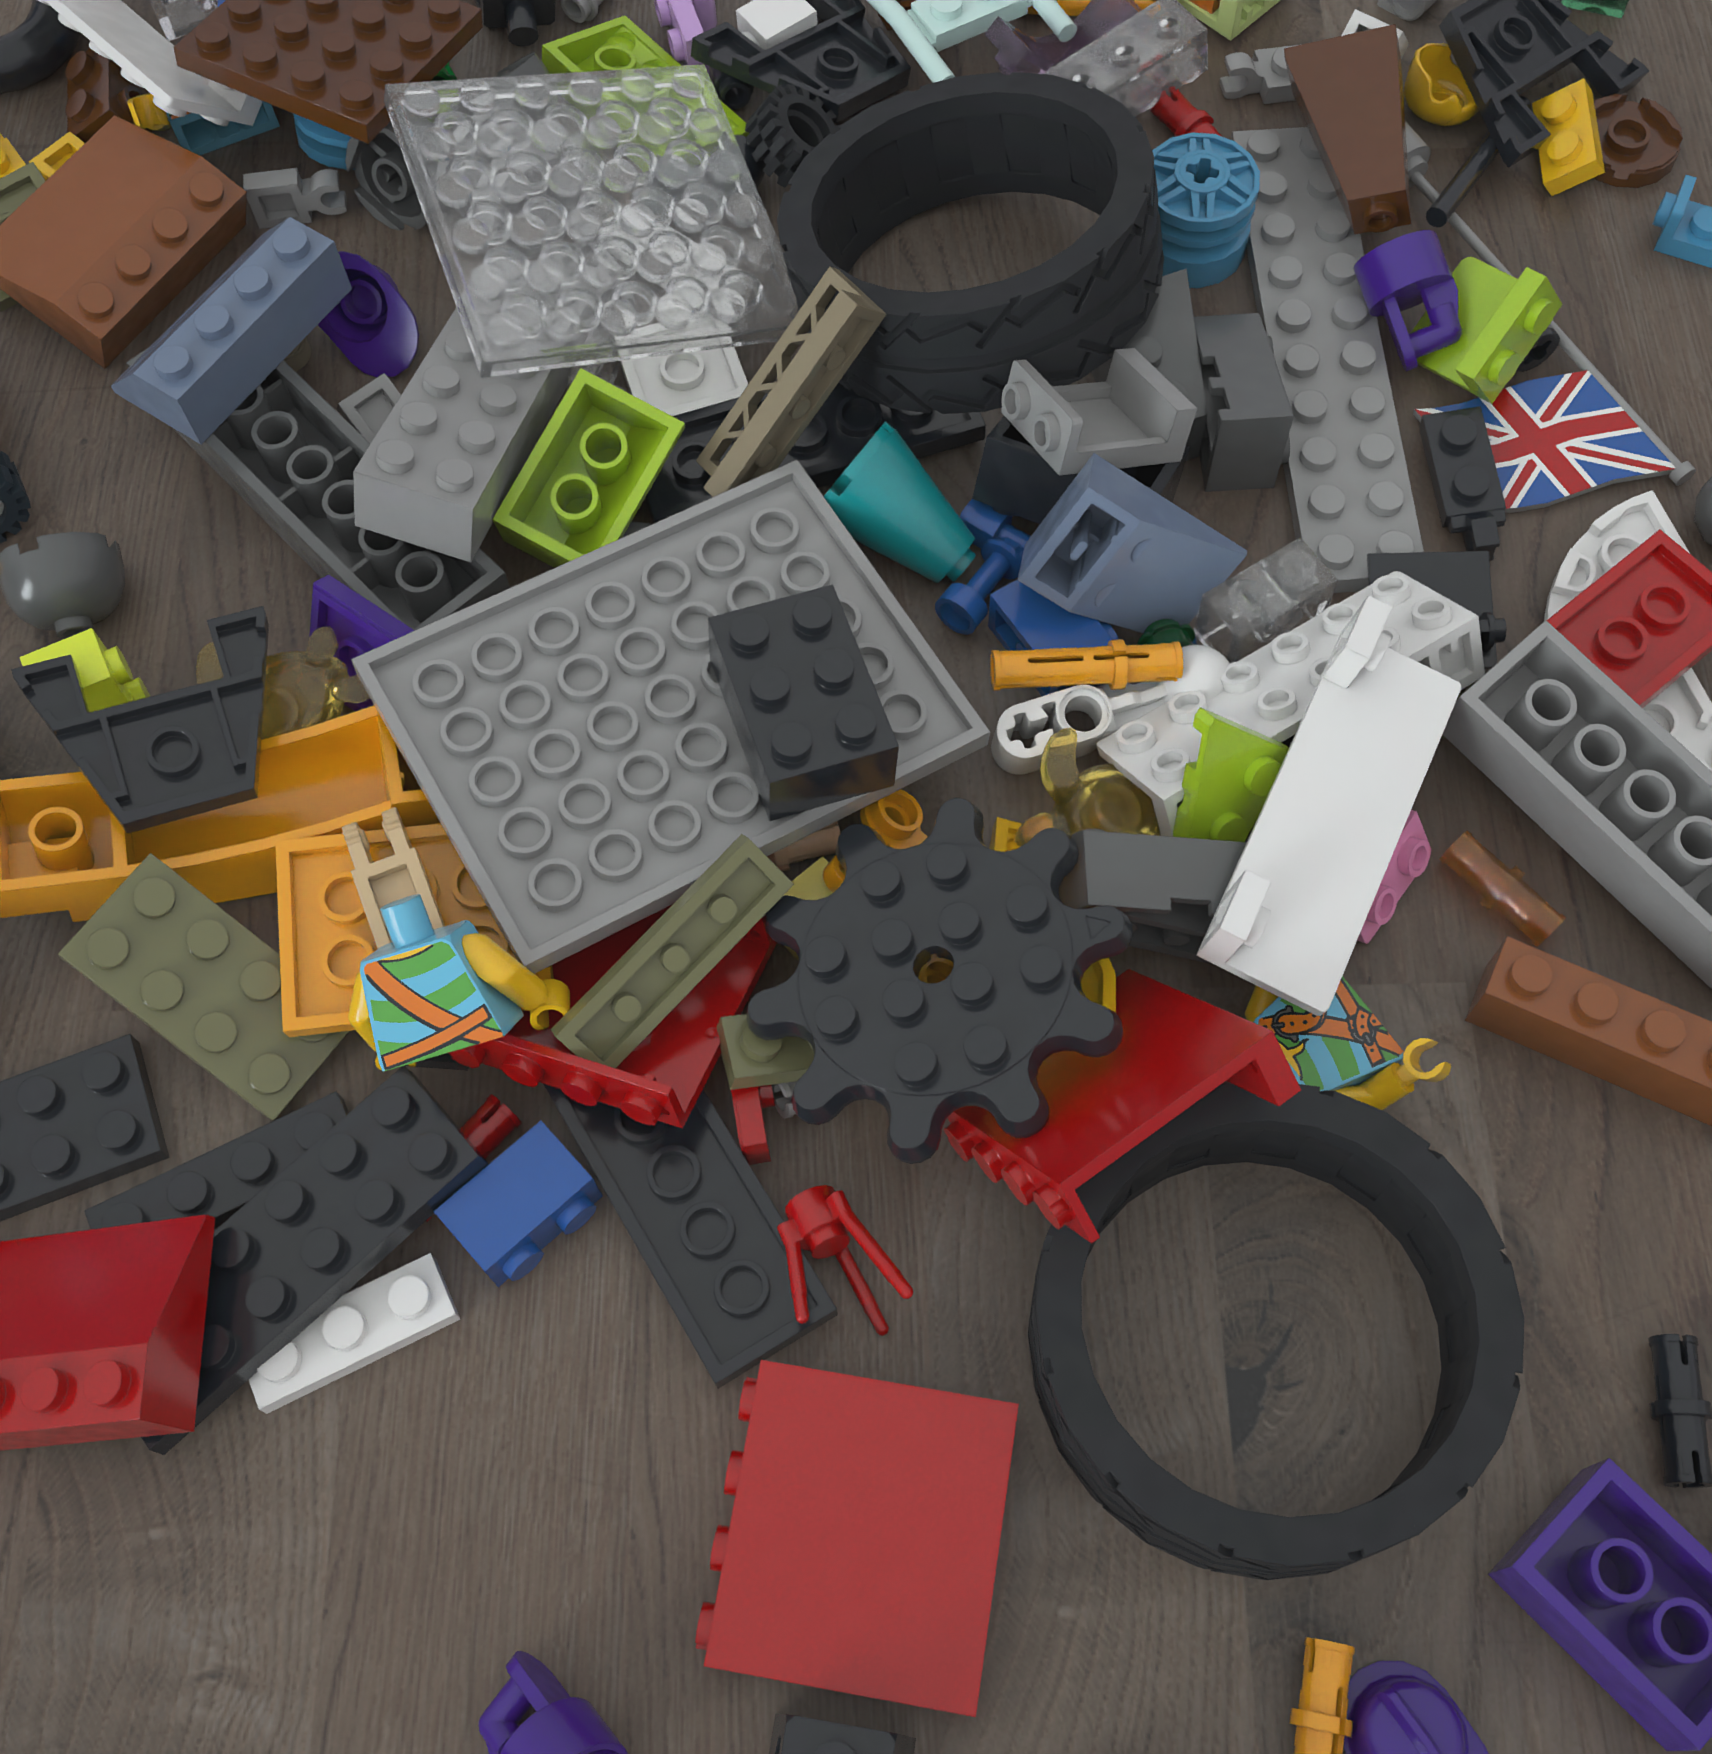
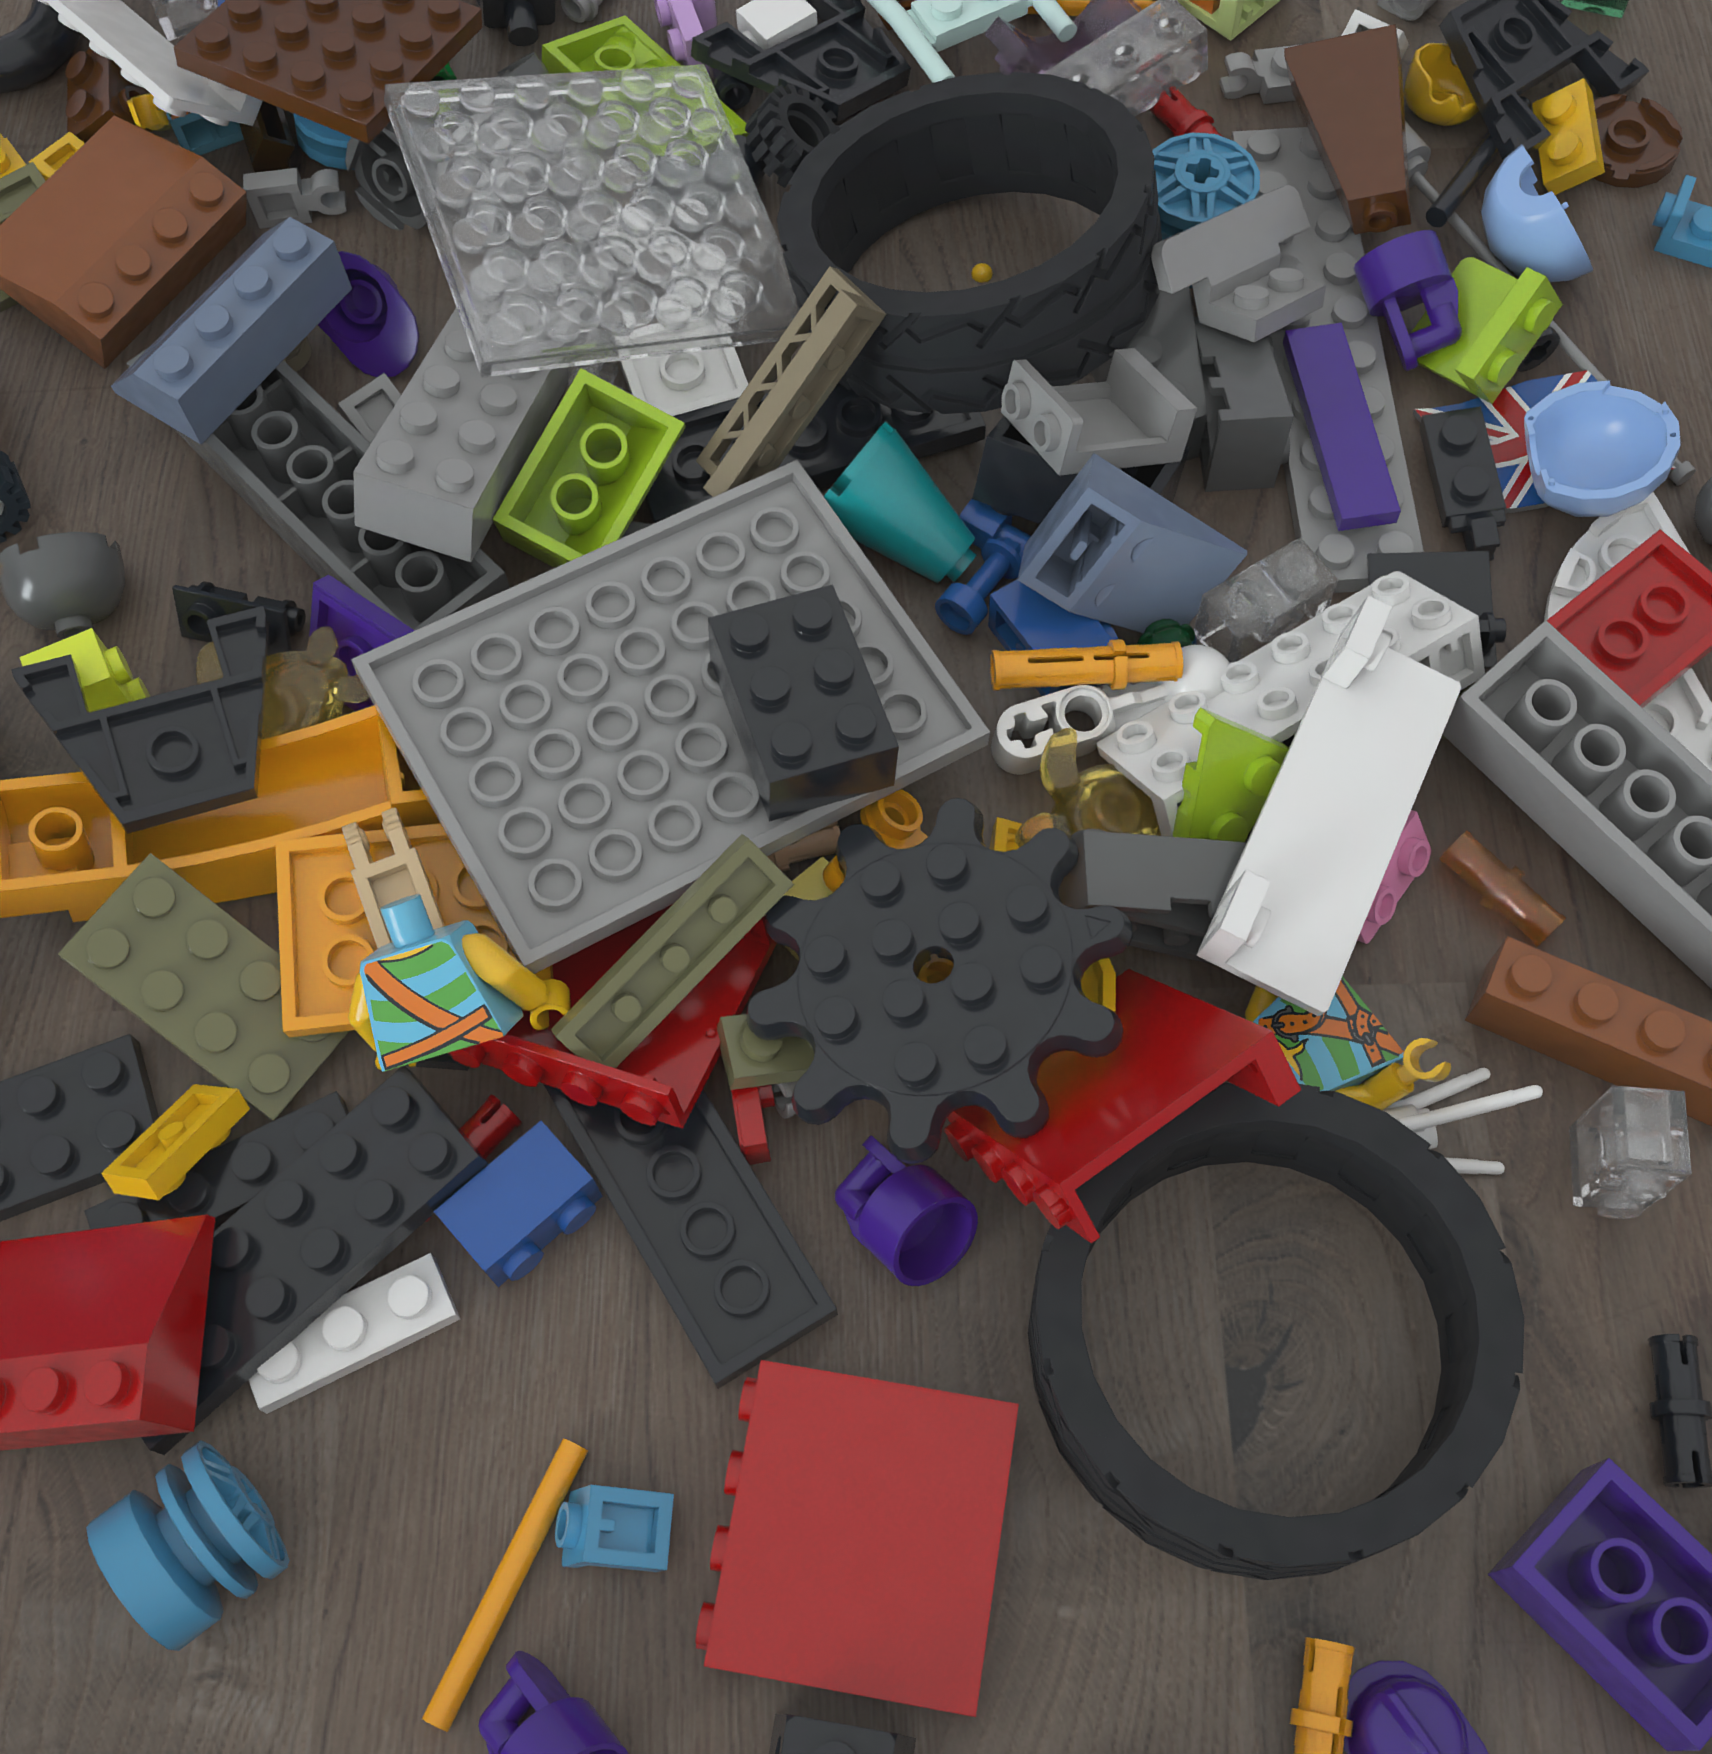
red plant [777,1185,914,1336] -> none
none -> dark azure wheel [86,1440,290,1651]
none -> yellow plate [101,1084,250,1200]
none -> black hinge [172,581,306,661]
none -> dark brown piece [239,101,295,173]
none -> light orange bar [422,1438,588,1732]
none -> dark azure bracket [555,1485,674,1572]
none -> dark purple piece [835,1135,978,1286]
none -> yellow piece [971,263,993,283]
none -> light grey plate [1151,185,1326,342]
none -> dark purple tile [1282,322,1401,531]
none -> white plant [1383,1067,1543,1175]
none -> light blue cylinder [1481,144,1593,282]
none -> light blue cylinder [1524,381,1681,517]
none -> clear brick [1569,1086,1692,1219]

